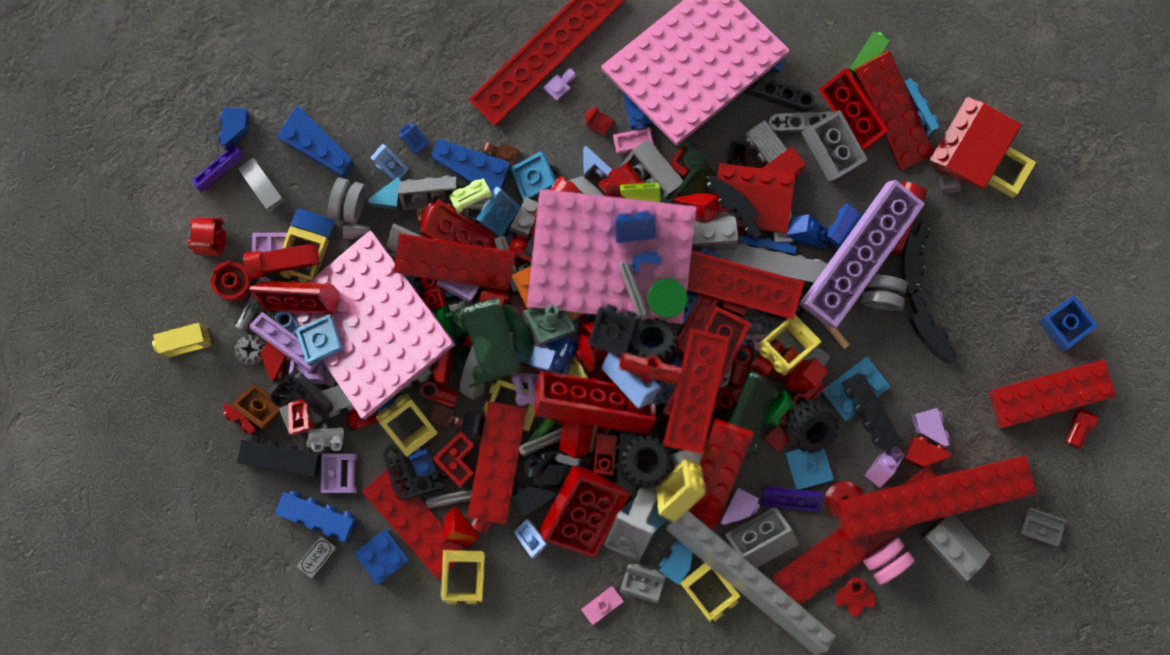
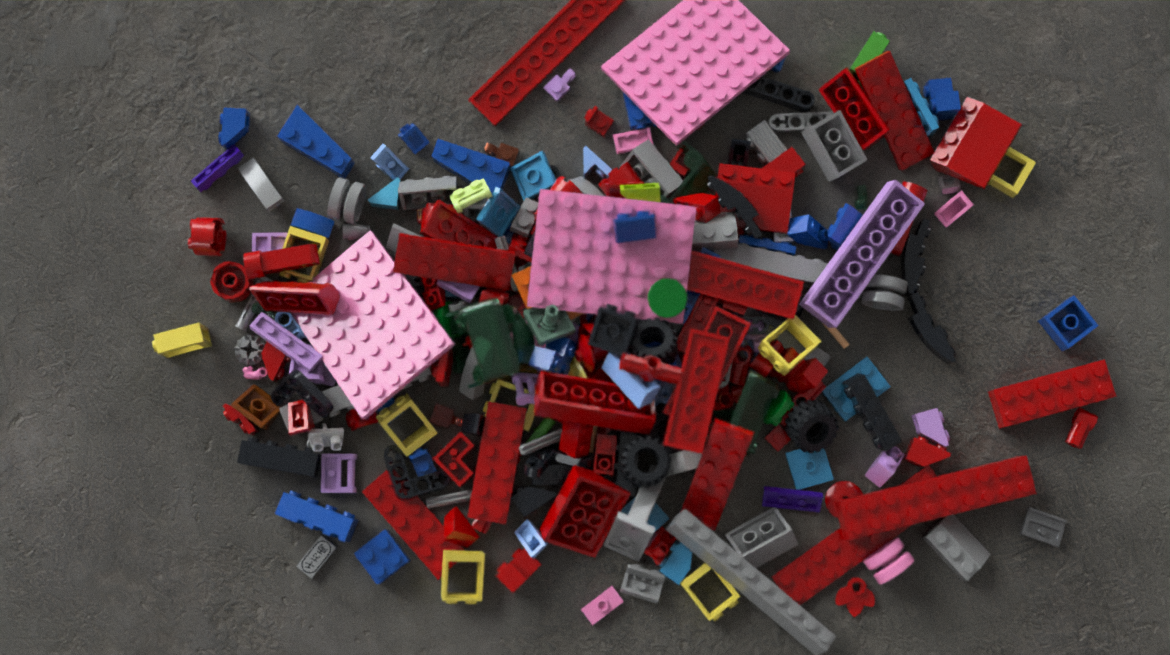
dark azure plate [296,314,344,366] -> none
red piece [420,381,459,408] -> none
light grey axle [619,261,648,318] -> none
blue bracket [631,250,662,273] -> none
light yellow window [656,458,705,523] -> none
lavender slope [719,488,760,525] -> none
none -> bright pink arm [242,366,267,380]
none -> red brick [496,548,542,593]
none -> red hips [644,527,676,565]
none -> clear green arm [854,185,868,210]
none -> blue brick [923,78,961,121]
none -> bright pink slope [934,190,974,228]

